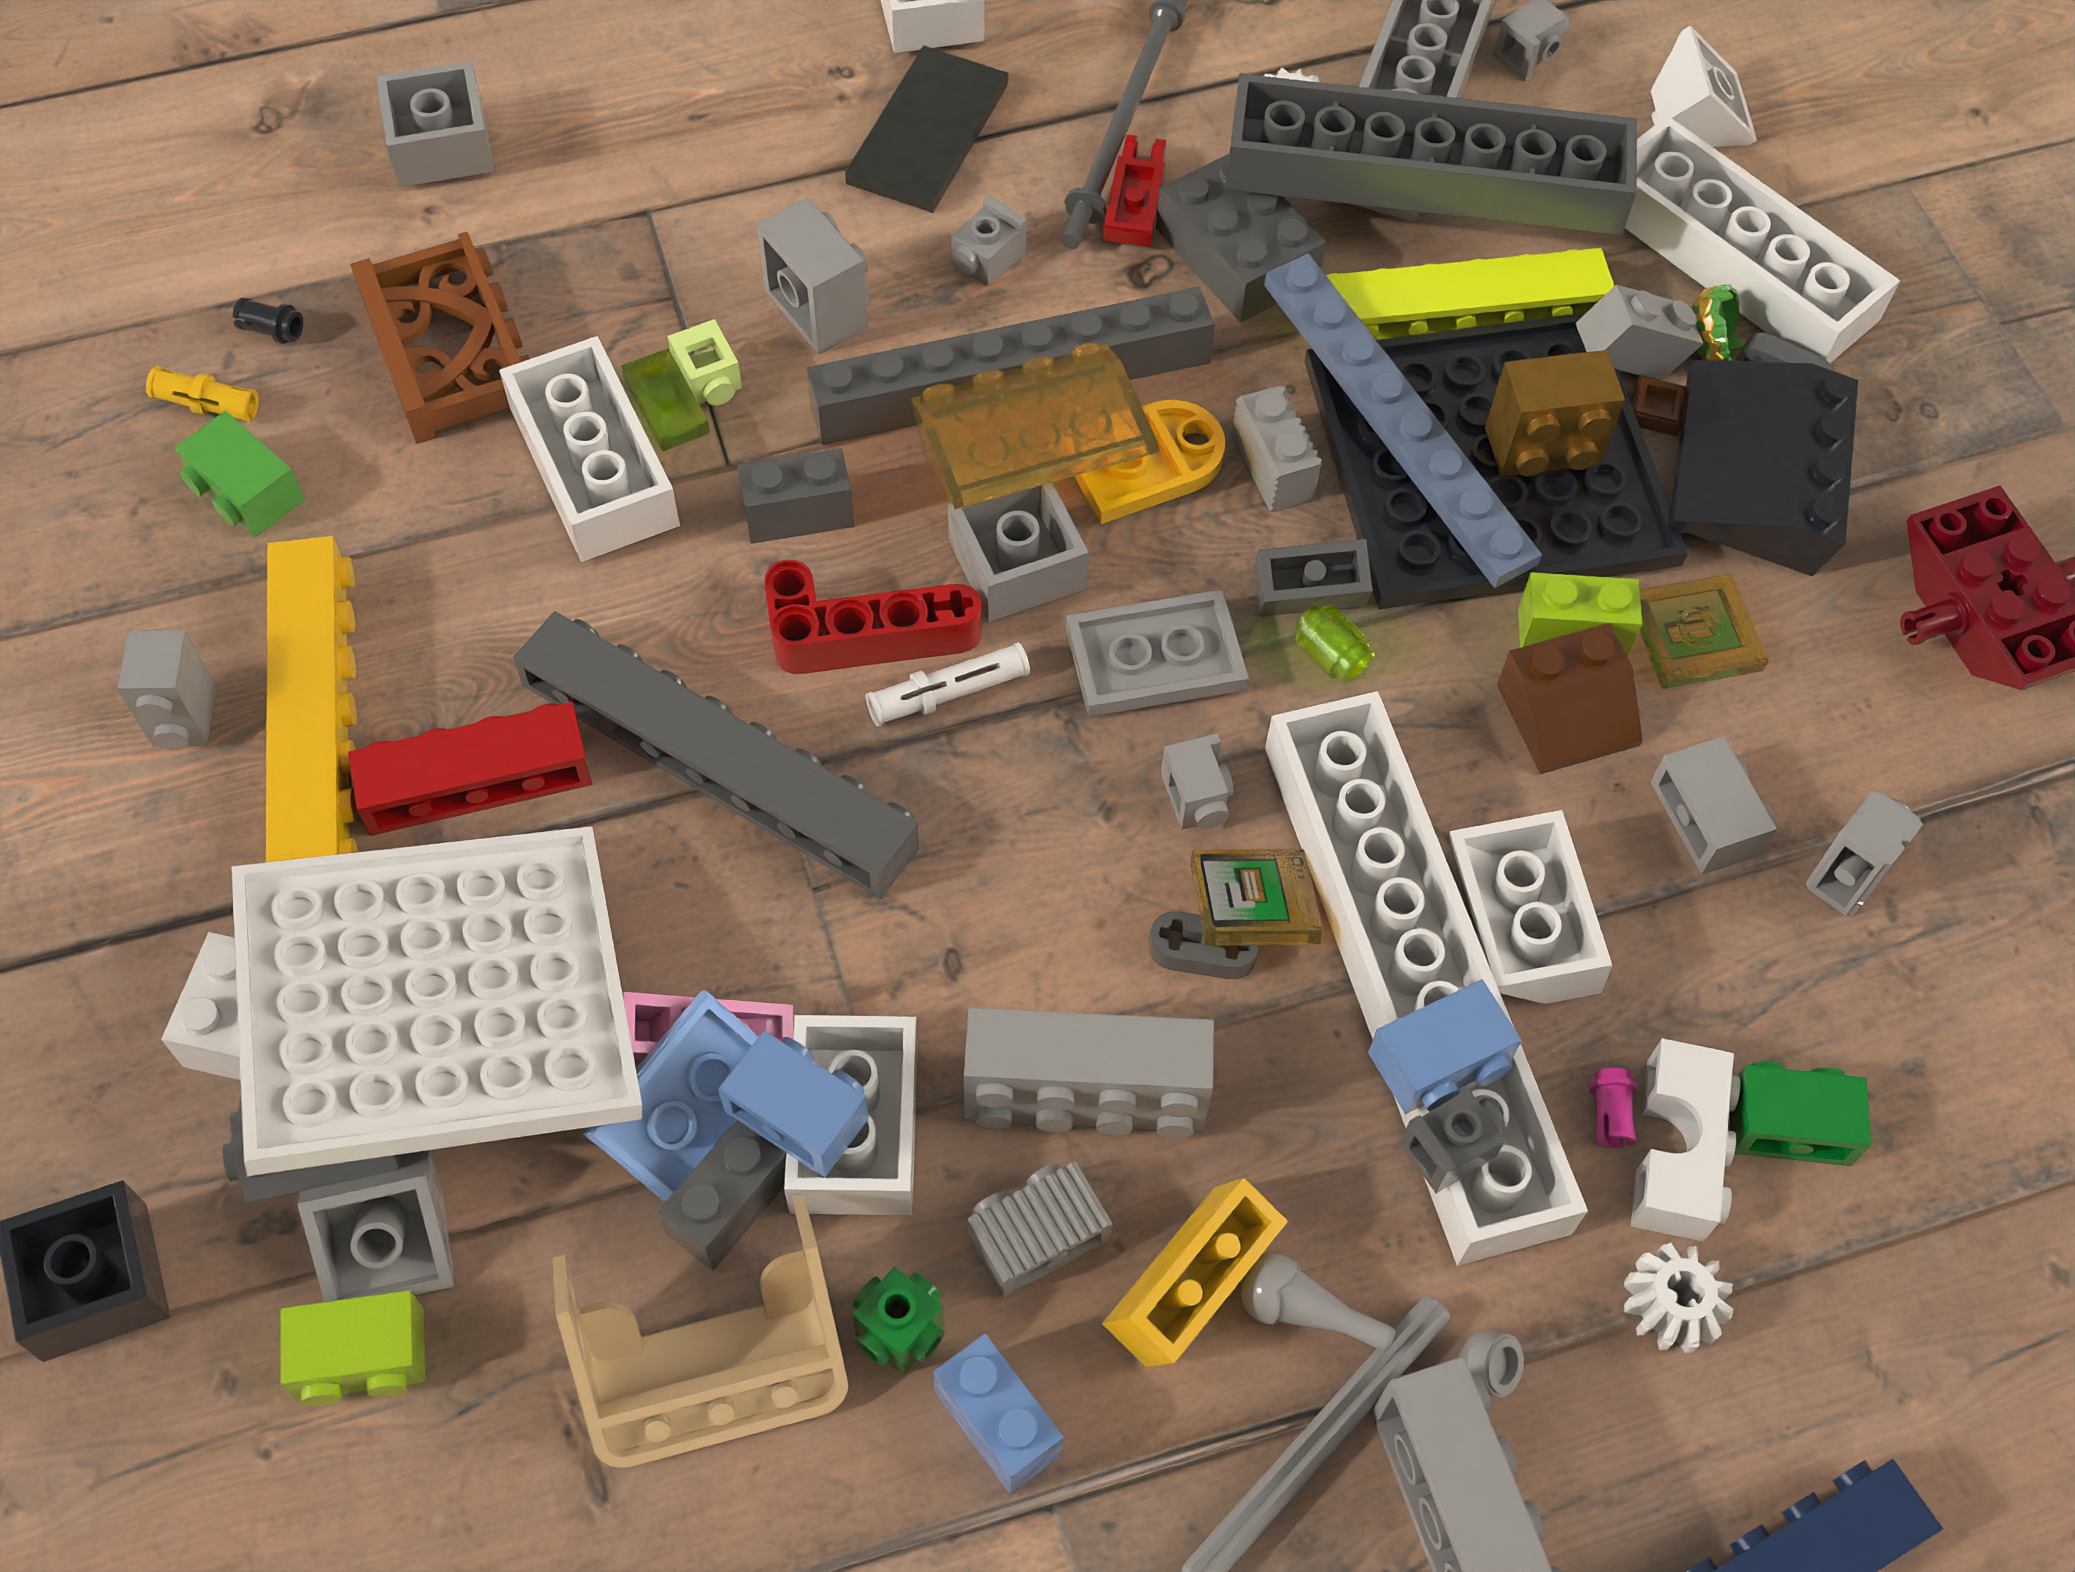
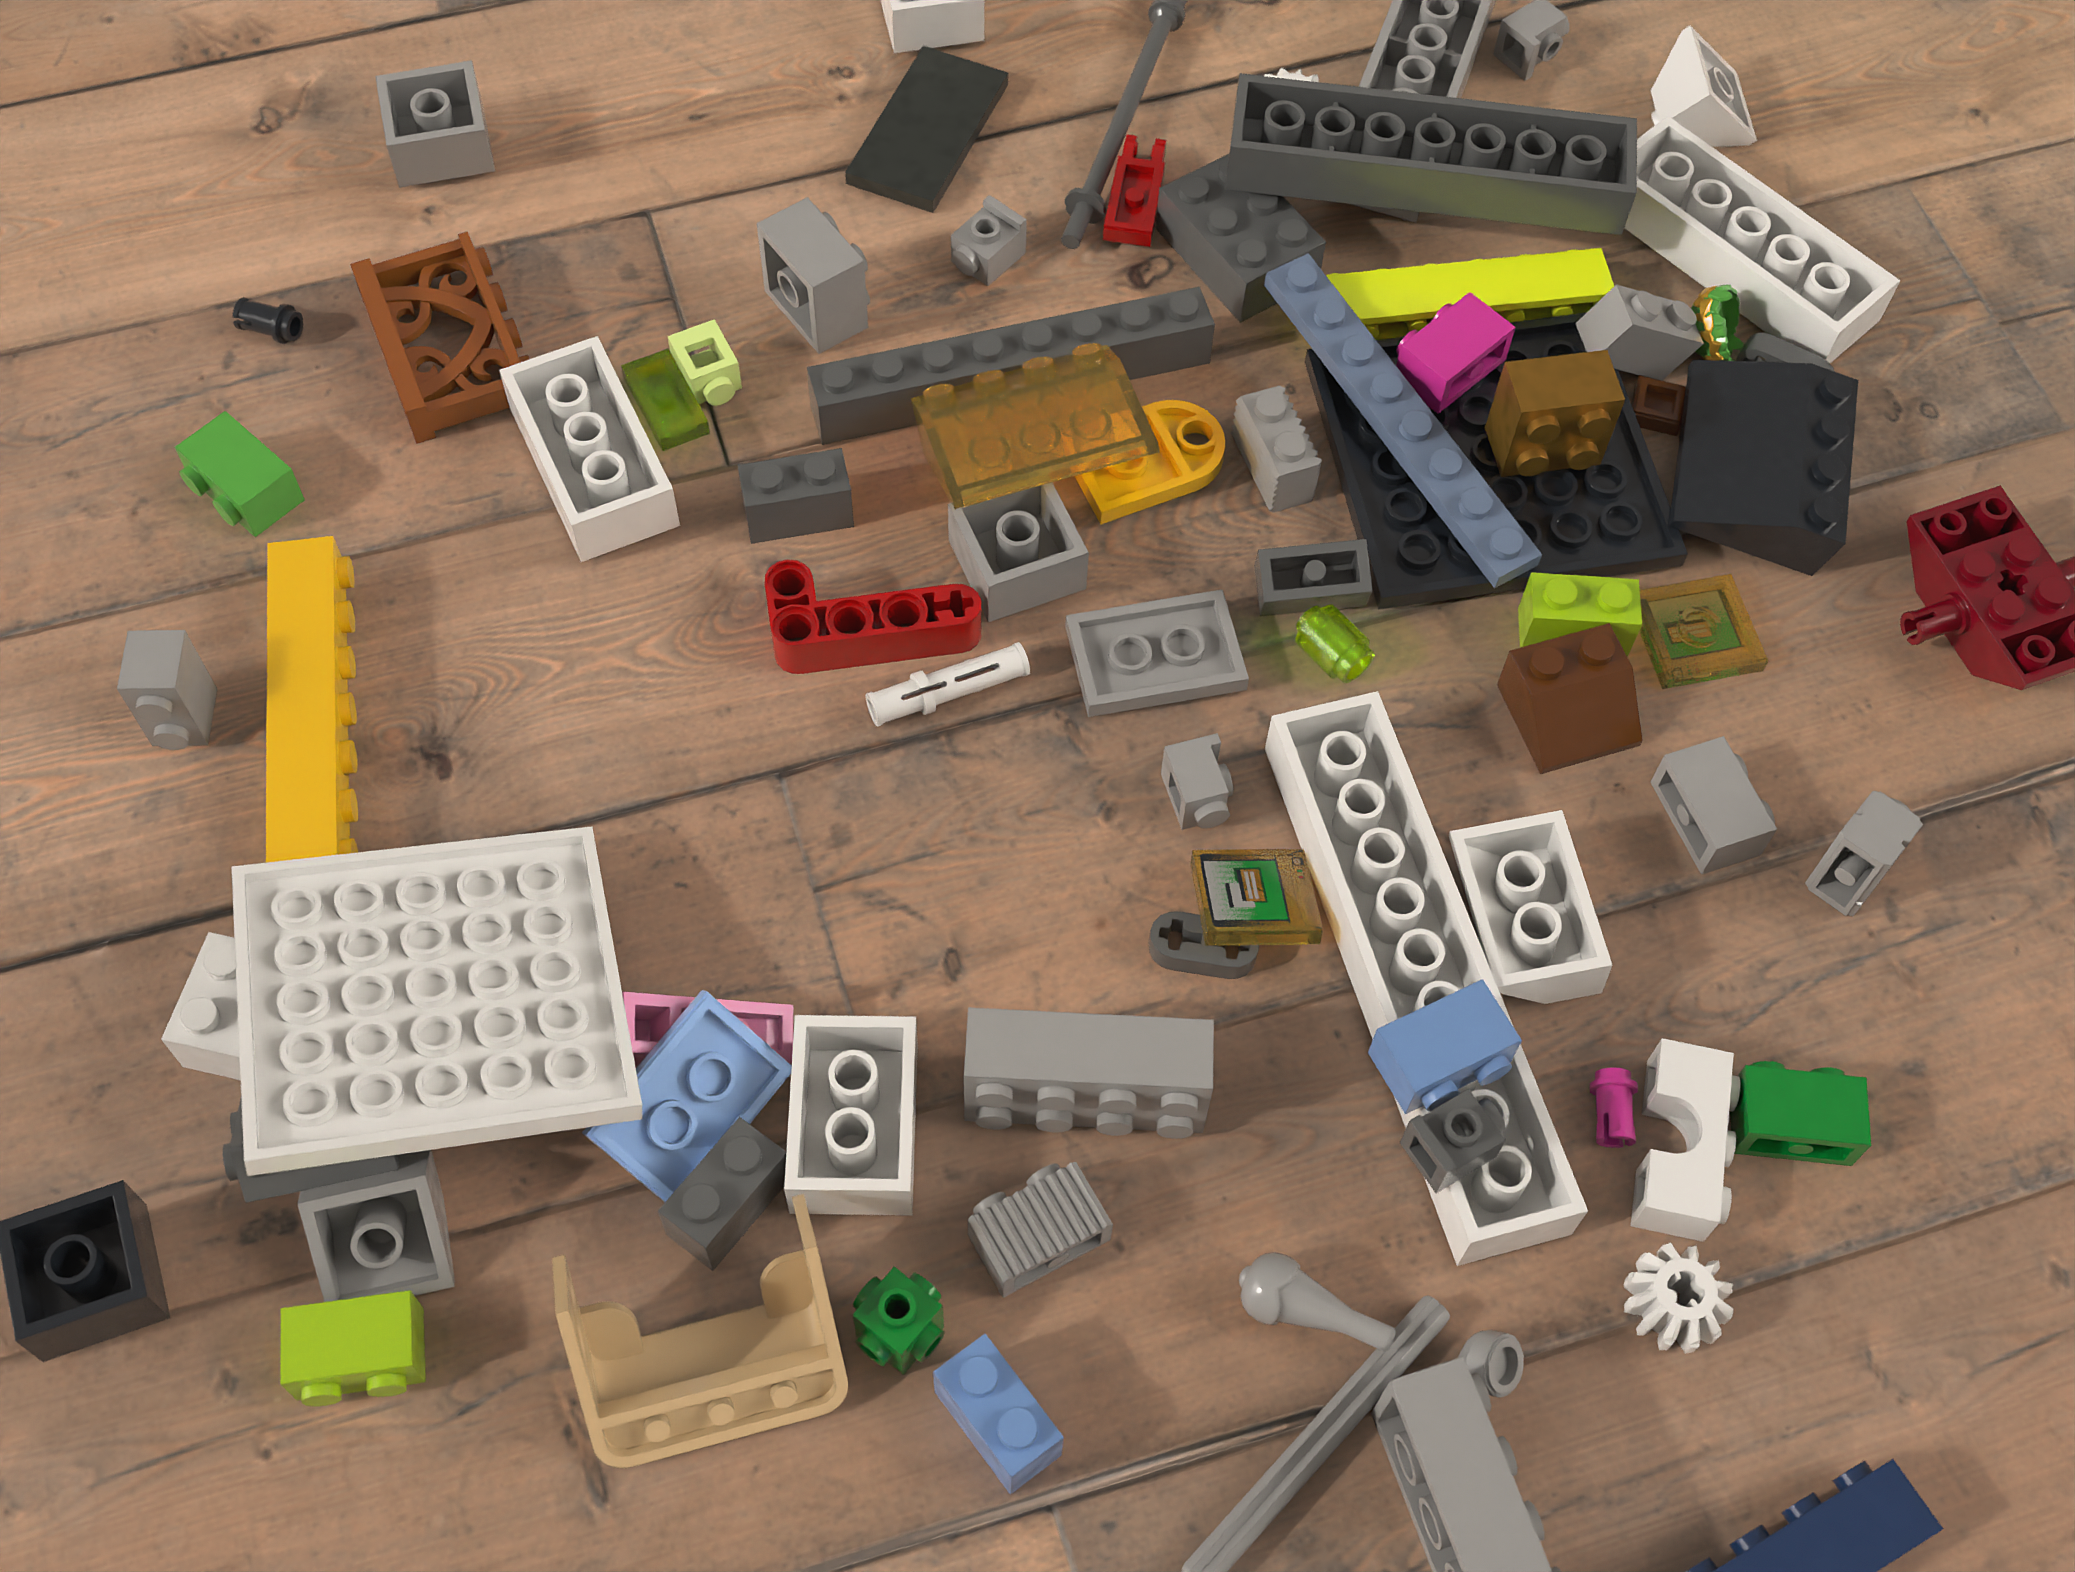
yellow pin [146,366,259,423] -> none
red brick [348,701,593,836] -> none
dark grey brick [513,611,919,899] -> none
medium blue brick [718,1031,869,1178] -> none
yellow brick [1102,1178,1288,1368] -> none
none -> dark pink brick [1396,292,1516,413]

